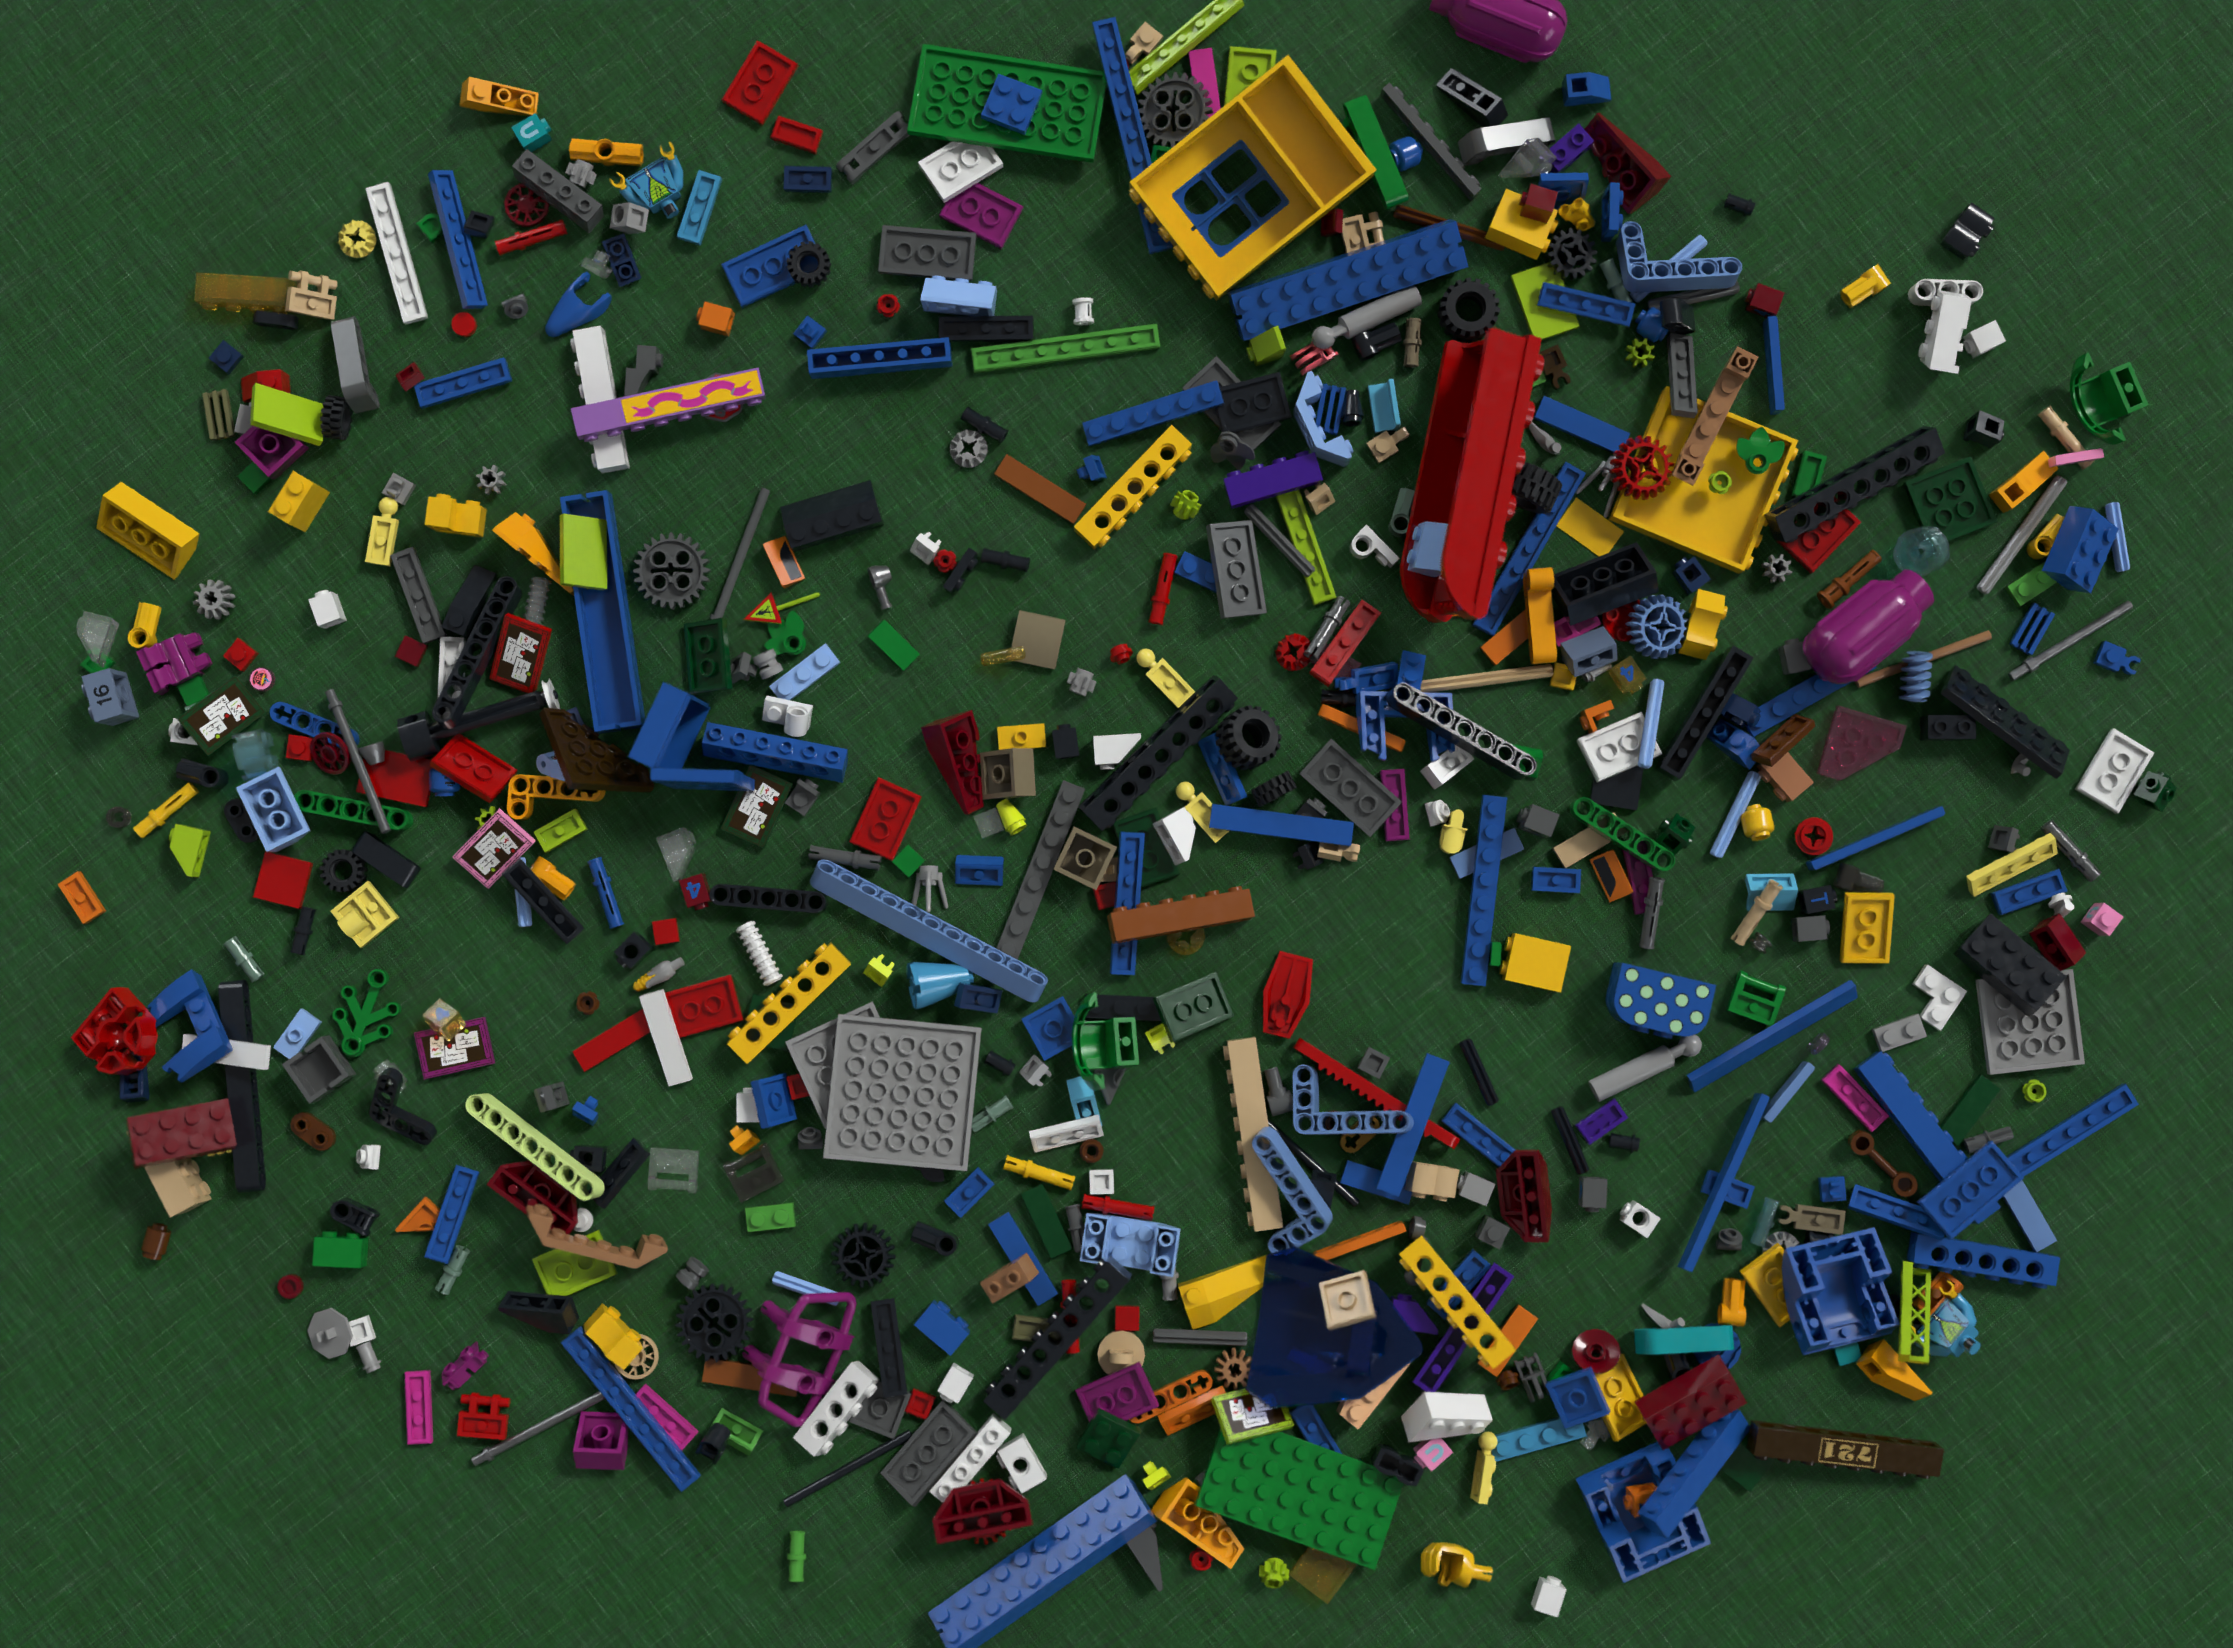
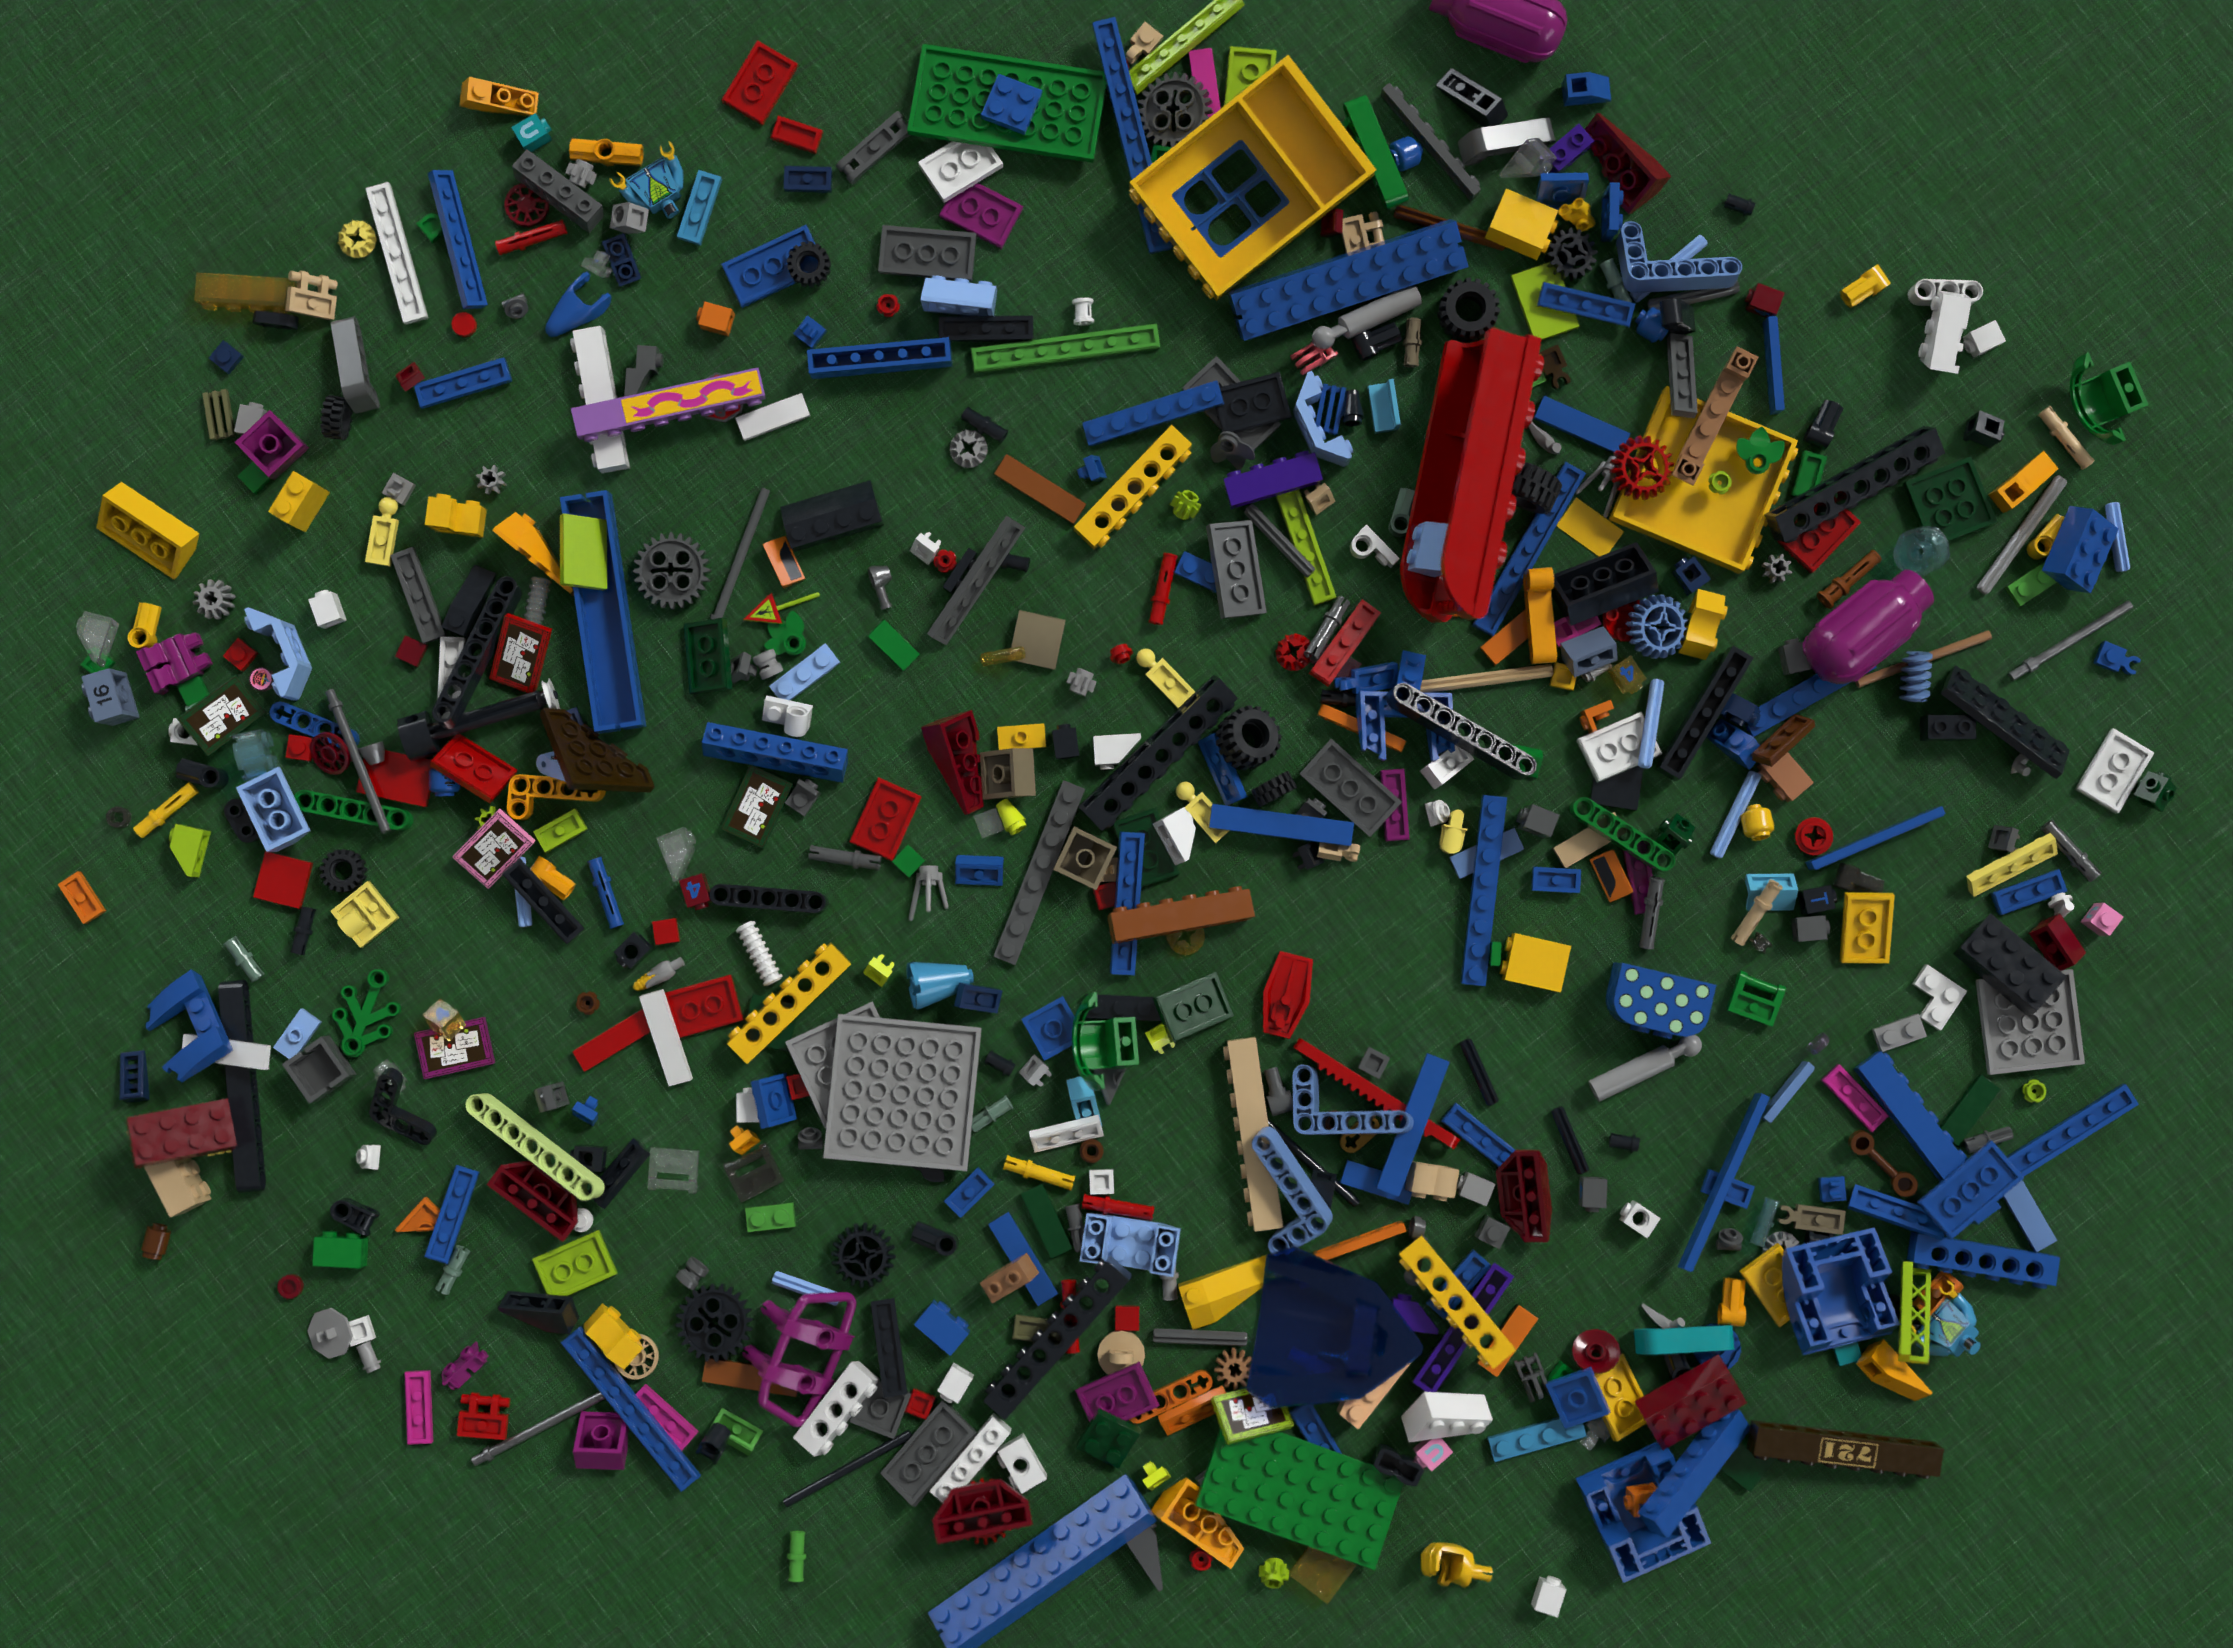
red connector [71,987,158,1075] -> none
red slope [241,369,291,402] -> none
lime tile [250,383,324,446] -> none
reddish brown plate [291,1112,336,1150] -> none
black beam [351,831,422,888] -> none
black tile [463,210,495,239] -> none
medium nougat slope [526,1204,668,1269] -> none
blue container [628,682,755,791] -> none
medium blue beam [810,859,1048,1002] -> none
lime slope [1246,326,1286,367] -> none
tan tile [1319,1270,1376,1330] -> none
tan plate [1366,427,1410,464] -> none
light yellow plate [1470,1432,1498,1504] -> none
reddish brown plate [1496,1370,1520,1390] -> none
dark red brick [1518,184,1558,224] -> none
dark purple plate [1575,1098,1628,1145] -> none
lime gear [1625,338,1654,368] -> none
blue tile [1687,980,1858,1093] -> none
clear pink plate [1816,705,1907,781] -> none
black brick [1940,202,1995,260] -> none
blue tile [2009,602,2055,656] -> none
bright pink tile [2048,448,2104,467] -> none
none -> light blue slope [244,607,312,701]
none -> white tile [736,393,810,441]
none -> dark grey plate [927,515,1025,645]
none -> black piece [1803,400,1844,451]

